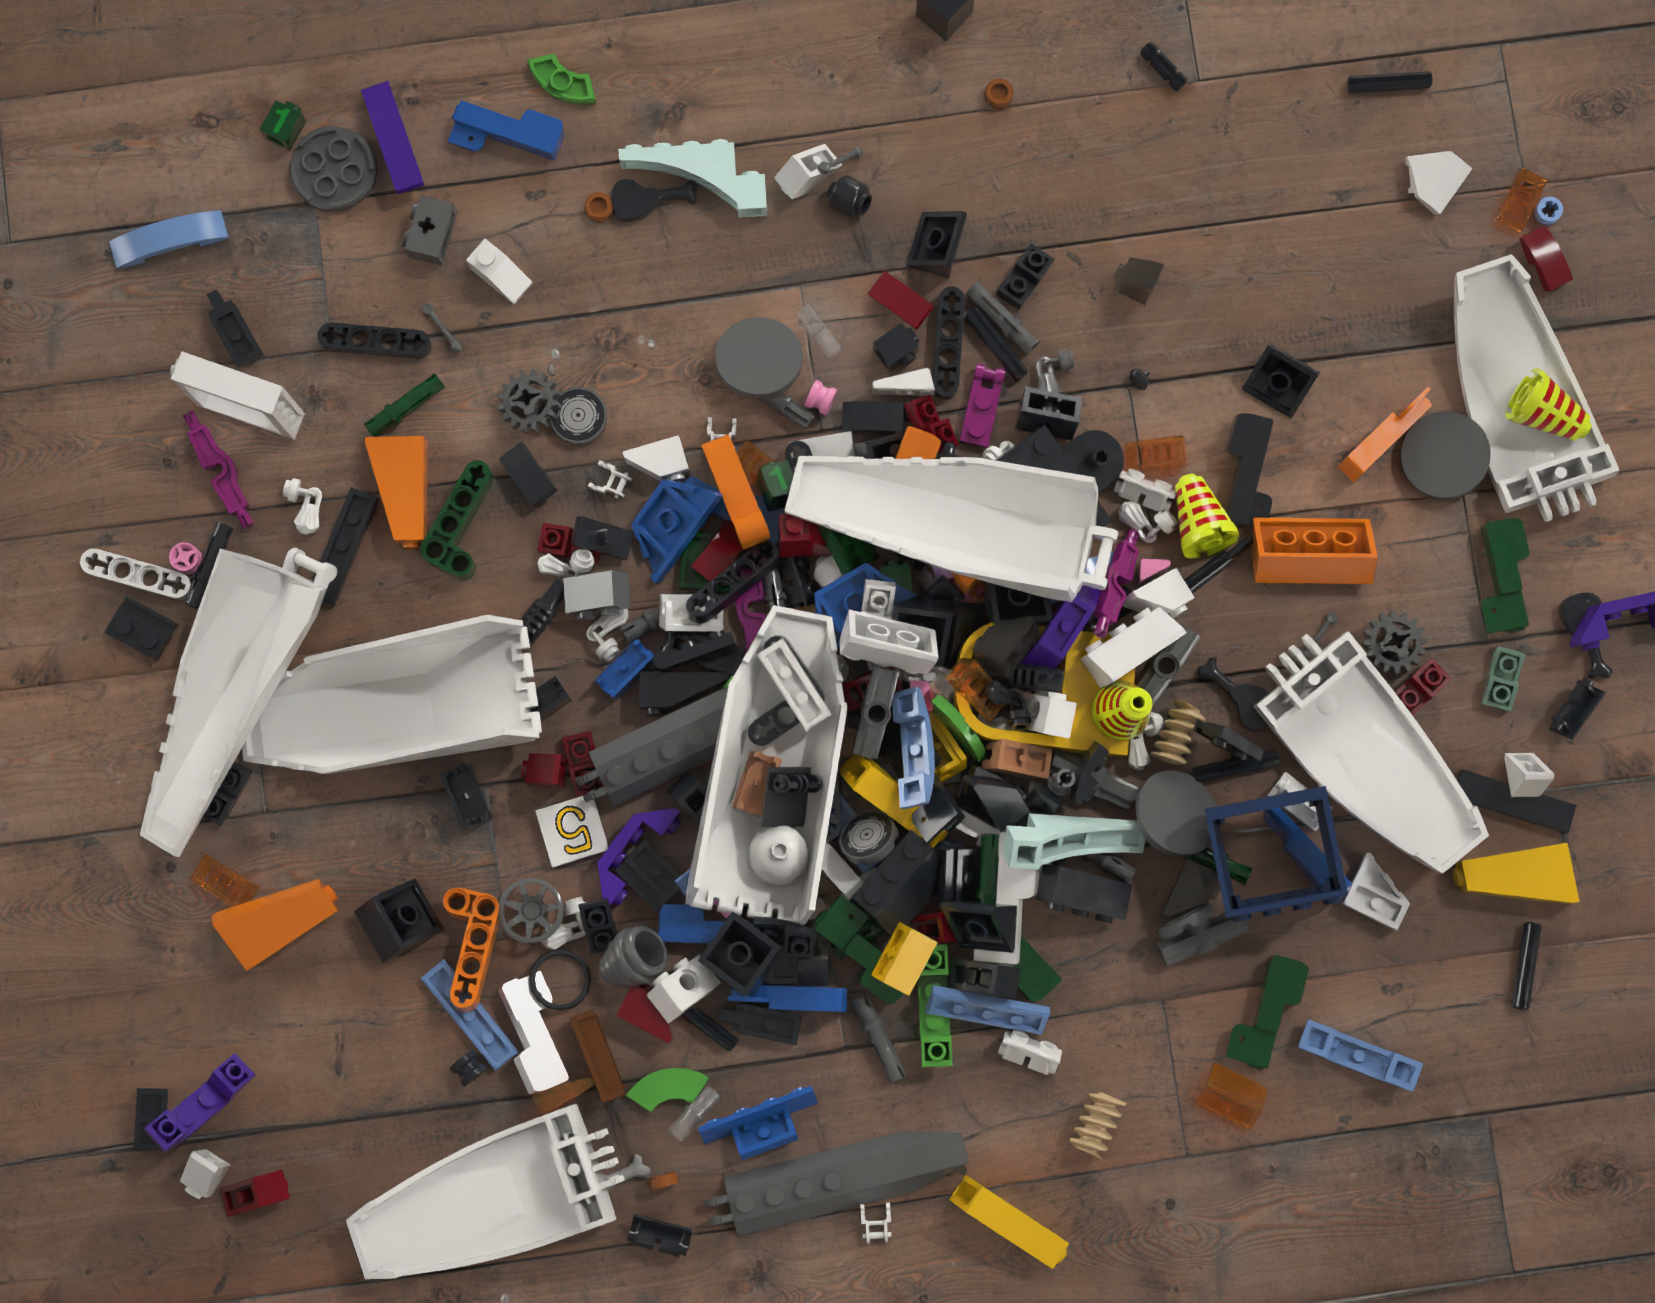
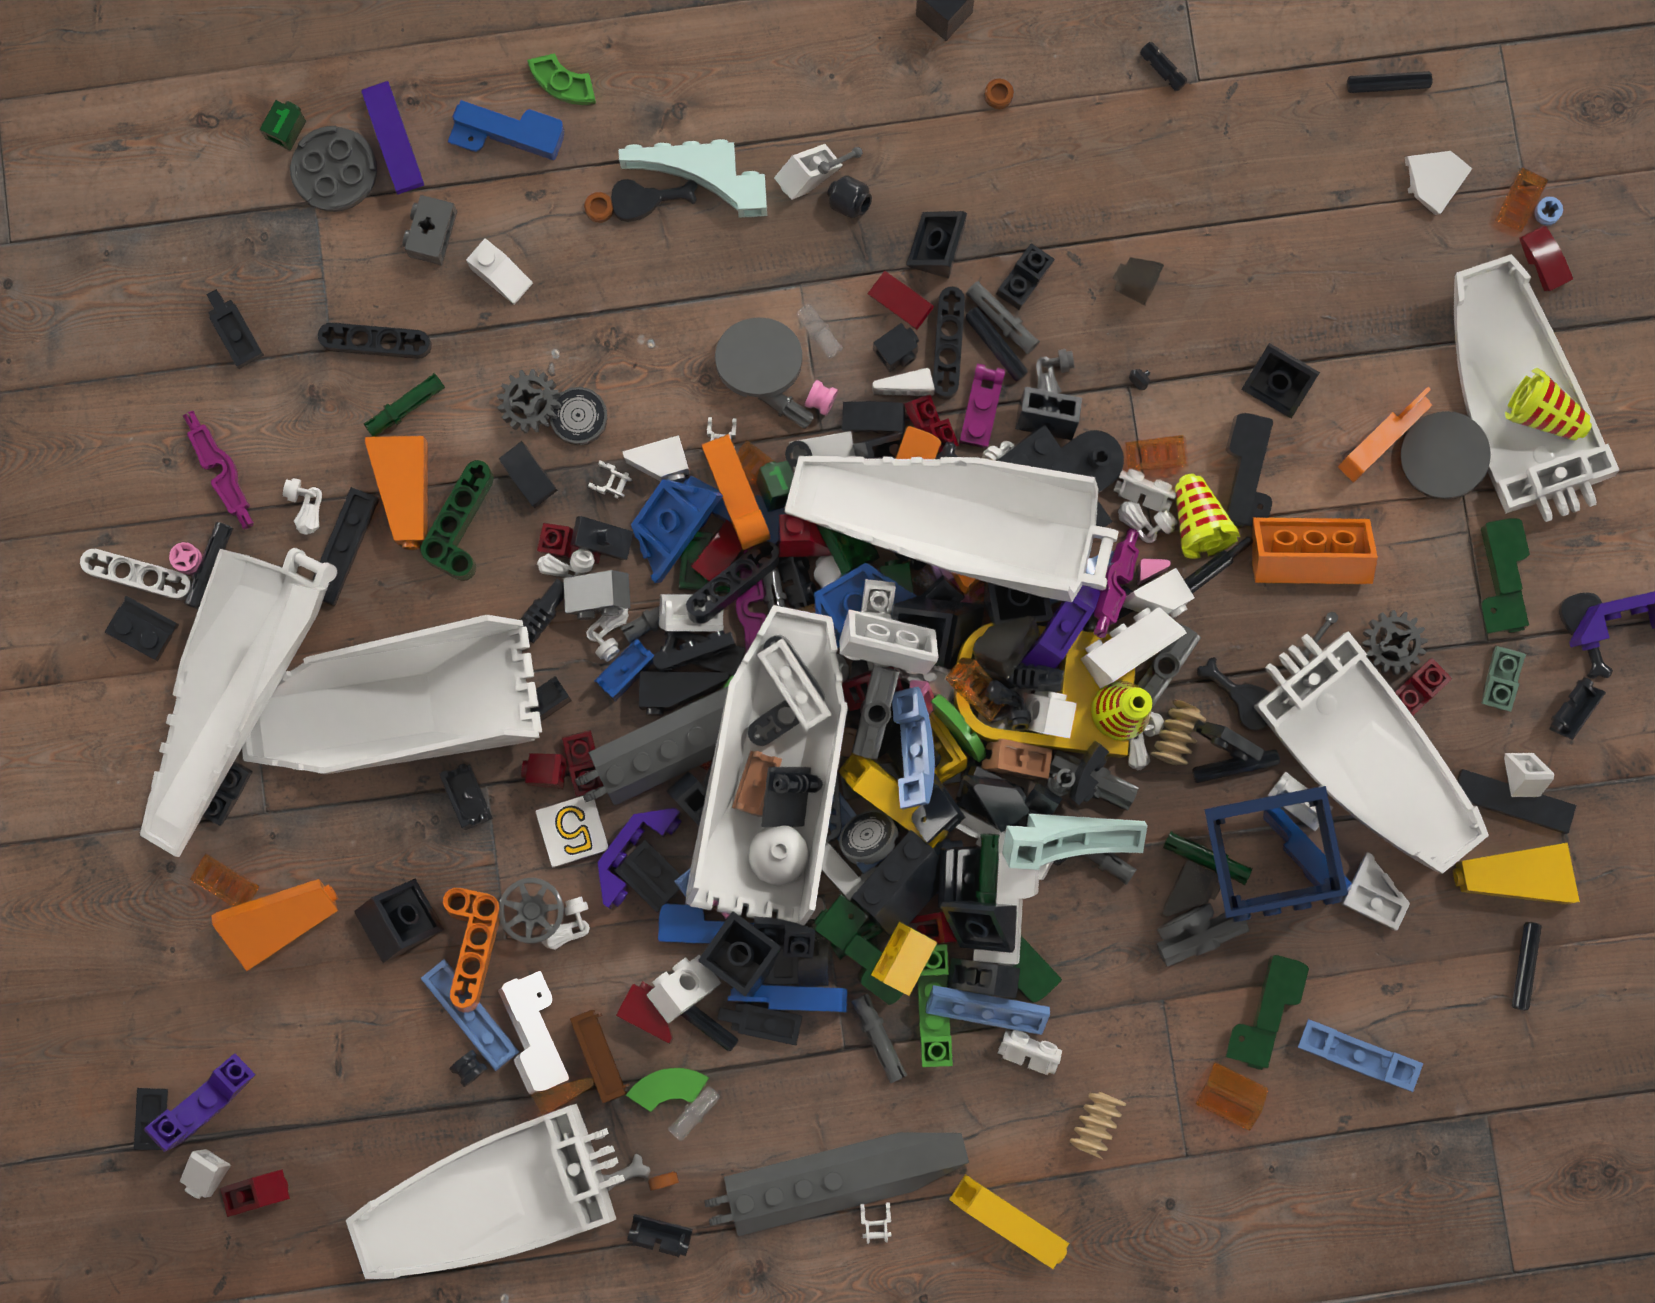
medium blue slope [109,210,229,270] -> none
white window [170,351,305,440] -> none
dark grey hinge [422,303,462,353] -> none
black piece [529,949,591,1011] -> none
black slope [578,898,618,954] -> none
dark grey piece [599,925,668,987] -> none
blue bracket [698,1086,818,1160] -> none
black brick [1036,865,1132,924] -> none
dark grey tile [1135,770,1216,857] -> none

